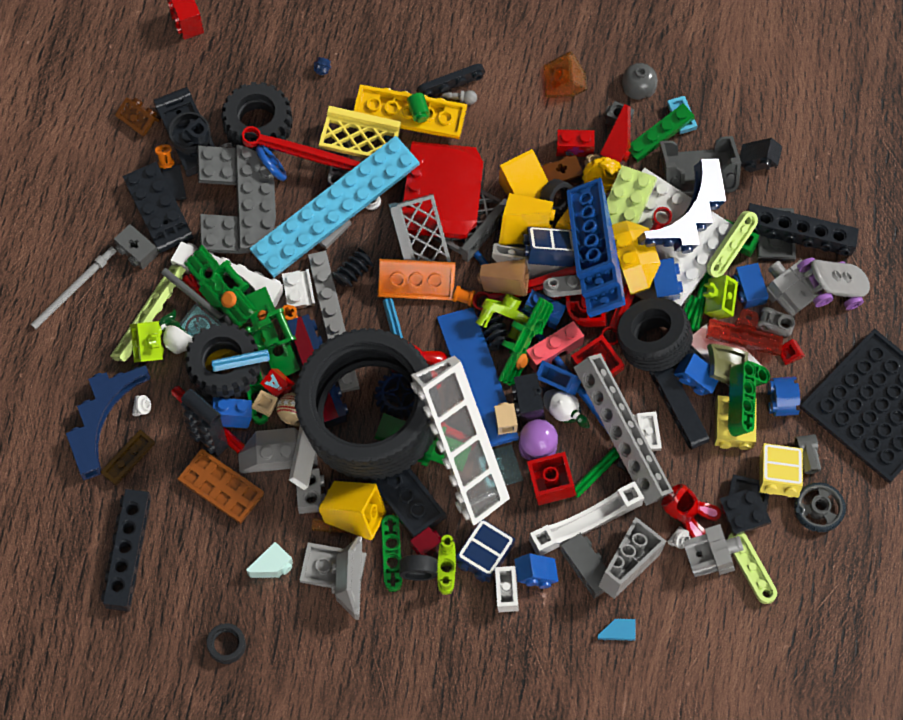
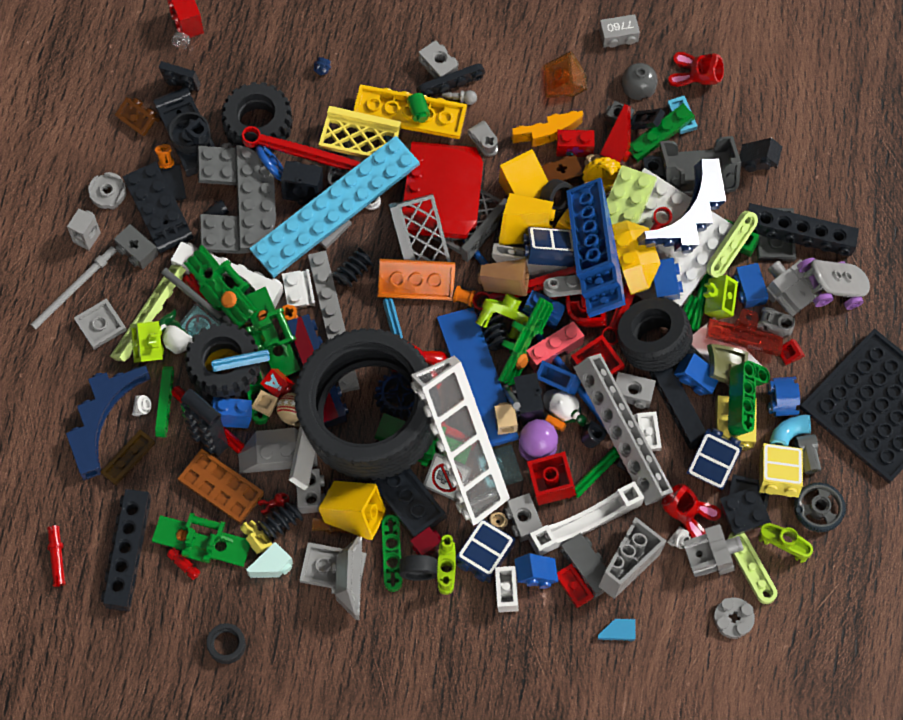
none -> red pin [47,526,66,587]
none -> light grey brick [67,209,101,250]
none -> light grey plate [74,298,127,350]
none -> light grey plate [88,172,126,210]
none -> green piece [152,513,250,567]
none -> green beam [155,366,174,438]
none -> black plate [159,61,201,92]
none -> red axle [167,548,201,580]
none -> clear tile [172,32,191,49]
none -> black cone [203,200,229,216]
none -> light yellow plate [240,520,272,554]
none -> red arm [258,492,289,515]
none -> black piece [258,501,303,540]
none -> black brick [281,161,324,205]
none -> light grey brick [419,40,459,79]
none -> piece [423,452,471,502]
none -> light grey piece [467,120,498,157]
none -> tan plate [489,512,508,530]
none -> dark grey bar [501,383,521,410]
none -> light grey brick [504,493,543,542]
none -> light orange slope [511,111,583,147]
none -> orange tile [545,414,567,432]
none -> red plate [557,563,594,608]
none -> black plate [581,421,607,448]
none -> light grey brick [599,14,640,48]
none -> light grey brick [616,372,656,409]
none -> black plate [631,108,665,130]
none -> black brick [641,155,664,180]
none -> red piece [668,52,724,87]
none -> dark blue brick [687,428,744,490]
none -> light grey plate [714,598,755,639]
none -> lime connector [759,523,813,563]
none -> medium azure cylinder [769,415,811,447]

